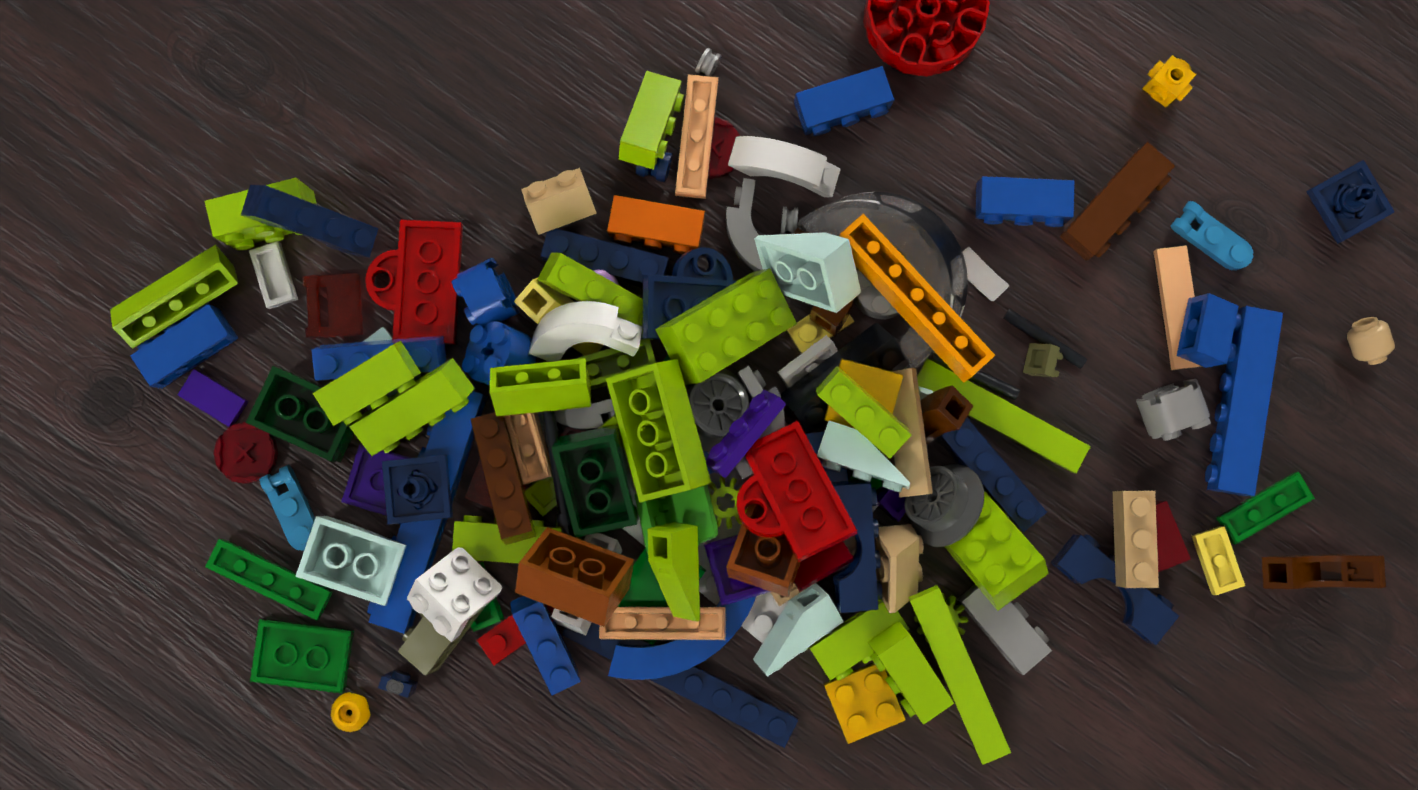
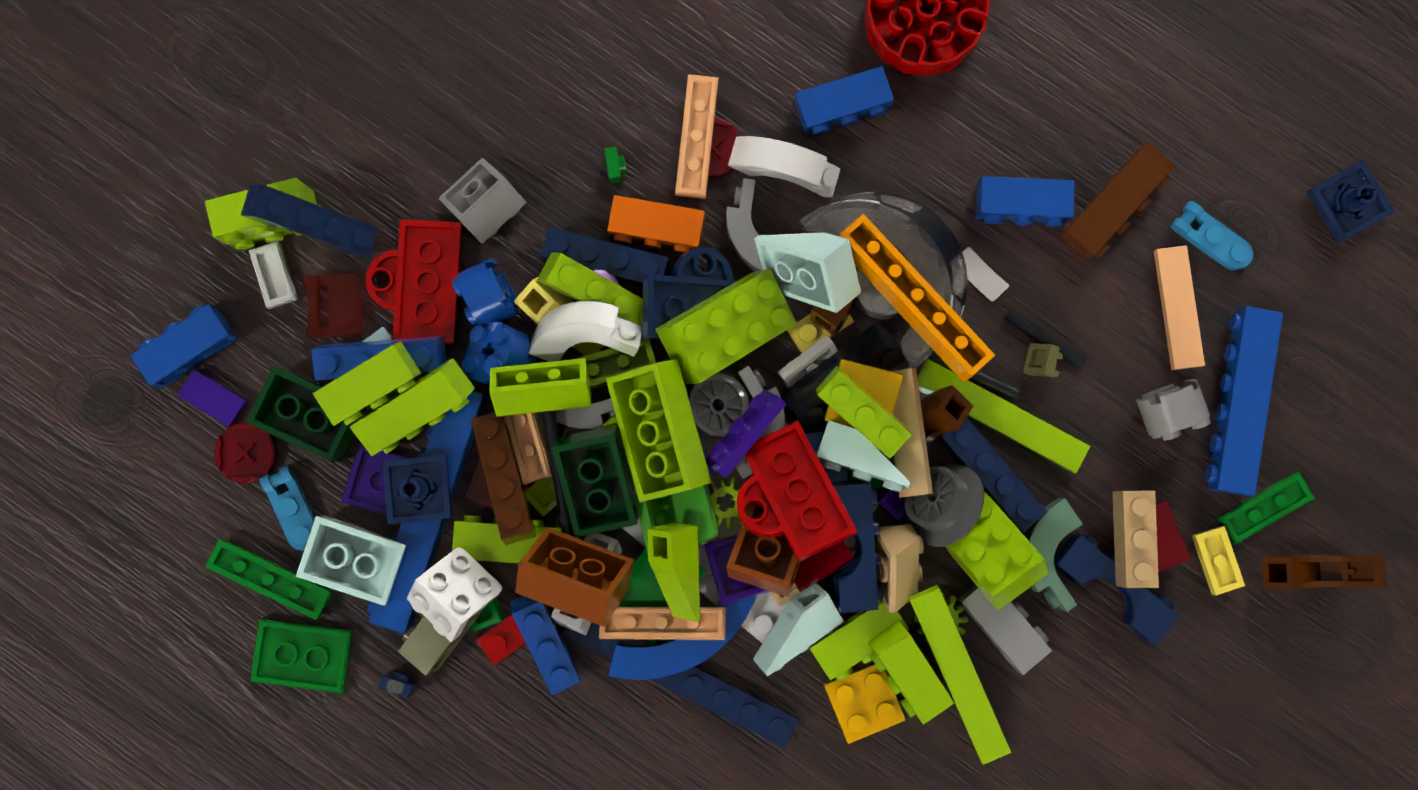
lime brick [110,245,238,349] -> none
yellow plate [331,692,371,732] -> none
tan slope [521,168,597,235] -> none
lime brick [618,71,685,170] -> none
dark blue wheel [635,151,673,183] -> none
light grey bush [695,48,722,77] -> none
light grey bush [781,206,798,234] -> none
yellow brick [1142,55,1196,108] -> none
blue brick [1177,293,1239,368] -> none
tan head [1347,317,1395,365] -> none
none -> light grey slope [438,157,527,244]
none -> green plate [604,147,627,185]
none -> sand green arch [1024,498,1082,612]

